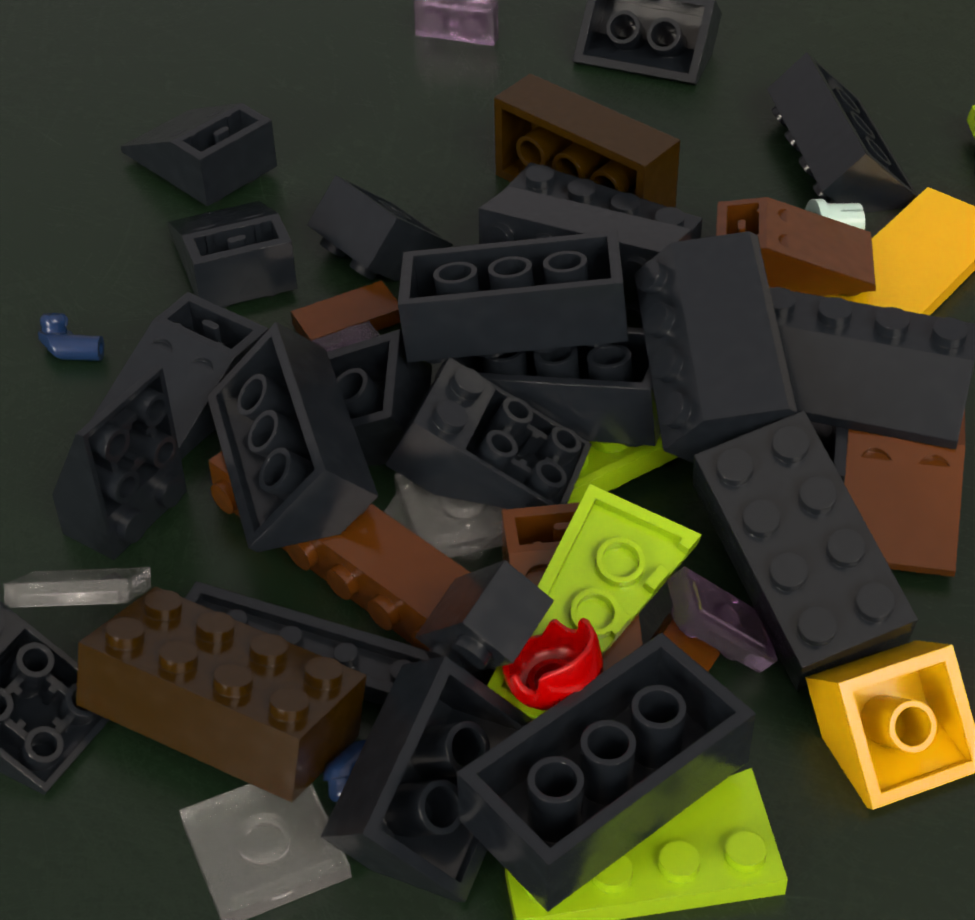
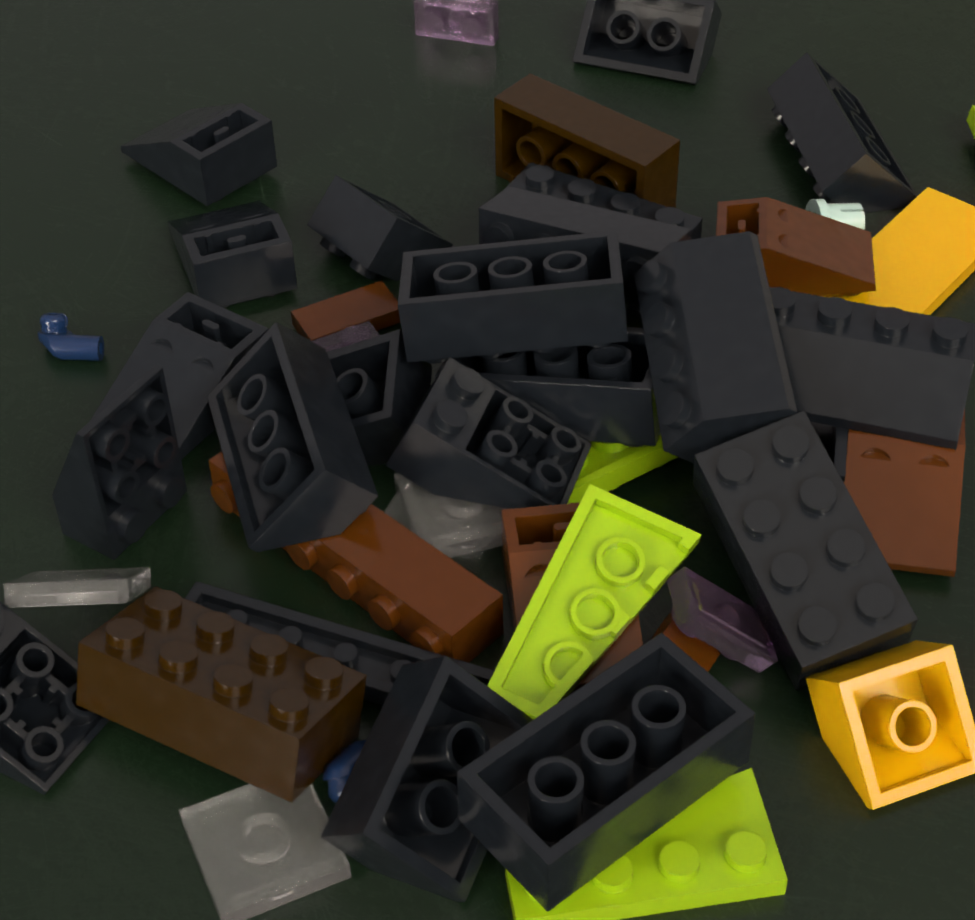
black brick [415,560,554,674] -> none
red hair [502,618,603,710] -> none

